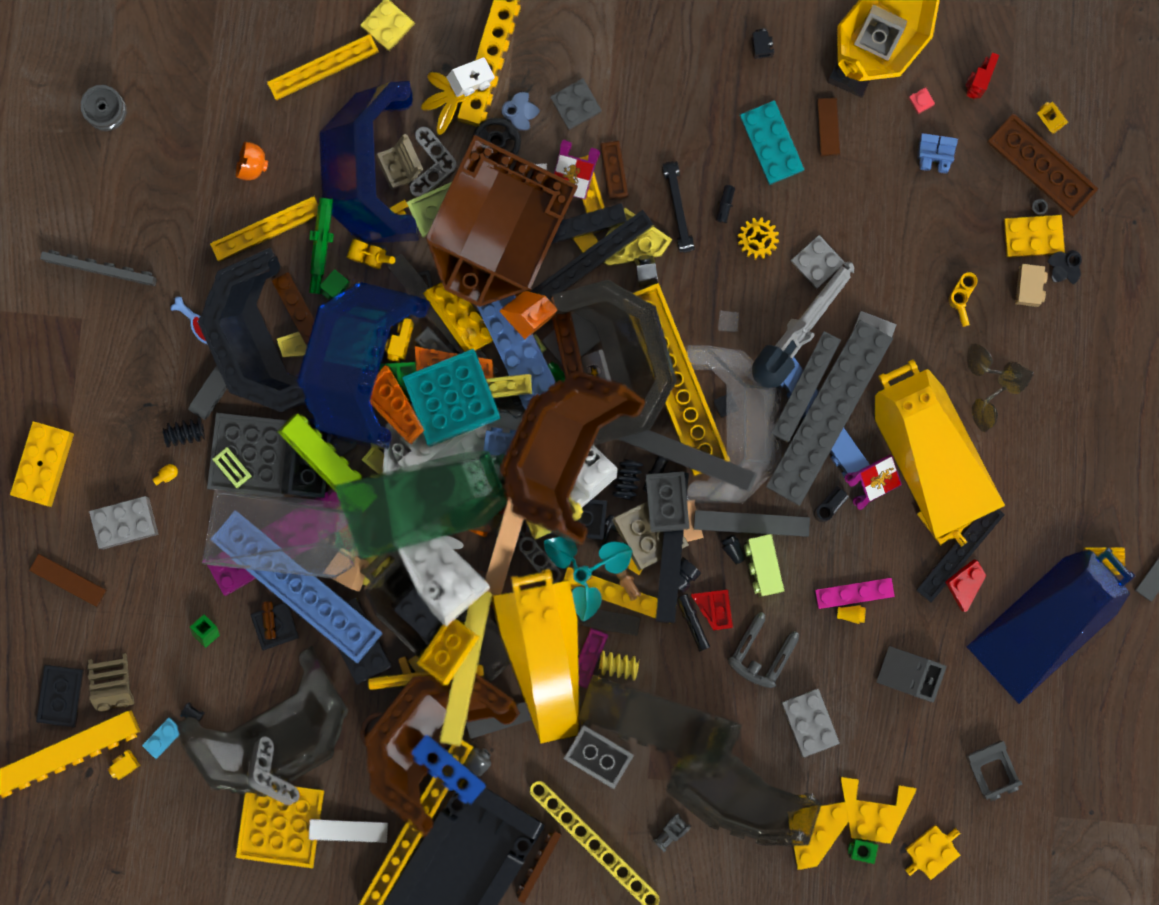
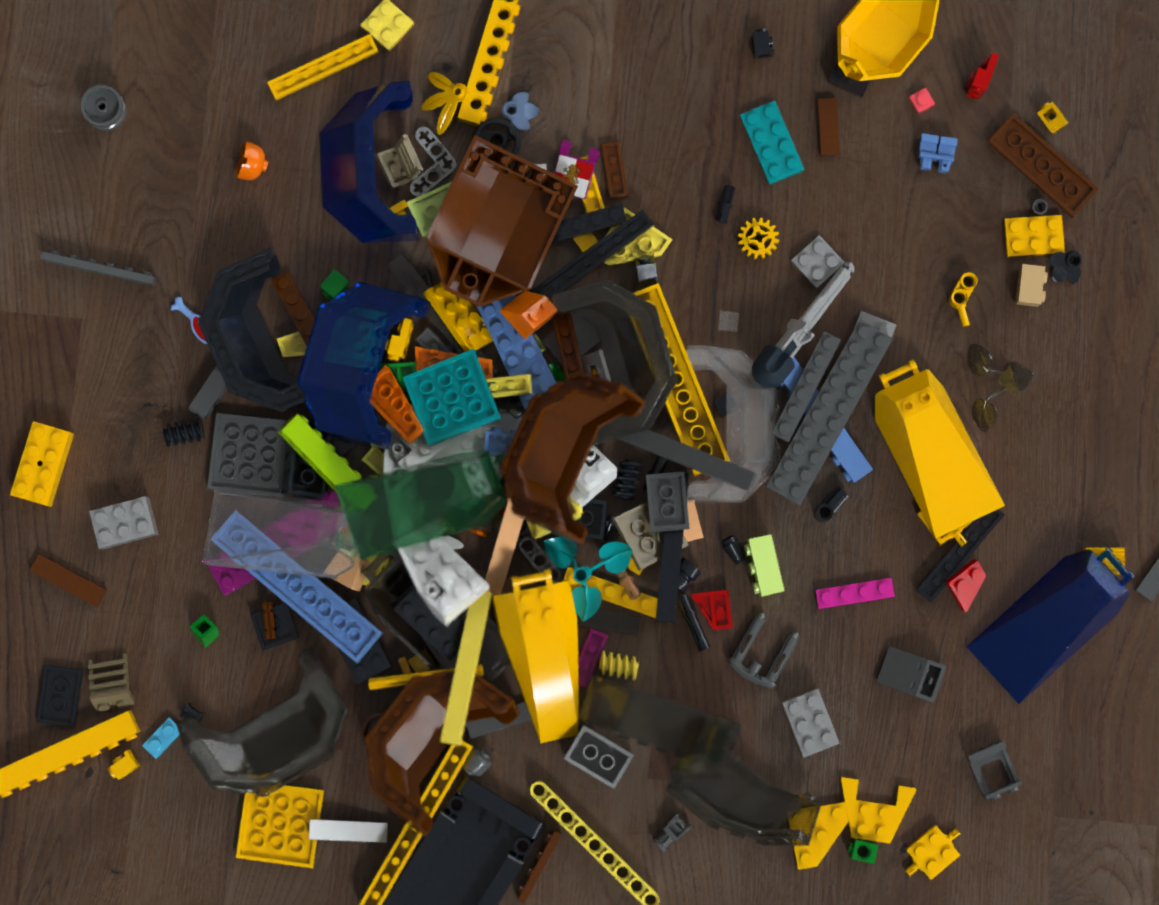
yellow cylinder [152,464,178,486] -> none
yellow plate [210,196,318,262] -> none
yellowish green tile [212,447,252,489] -> none
light grey beam [248,737,300,805] -> none
green piece [309,198,334,294] -> none
yellow beam [346,239,395,269] -> none
blue brick [411,734,487,804] -> none
yellow plate [417,618,480,685] -> none
white brick [447,58,495,97] -> none
dark grey plate [550,78,602,130] -> none
black piece [662,161,695,253] -> none
dark grey tile [694,510,810,537] -> none
yellow cone [837,605,866,624] -> none
flag [844,454,902,510] -> none
light grey slope [854,4,907,61] -> none

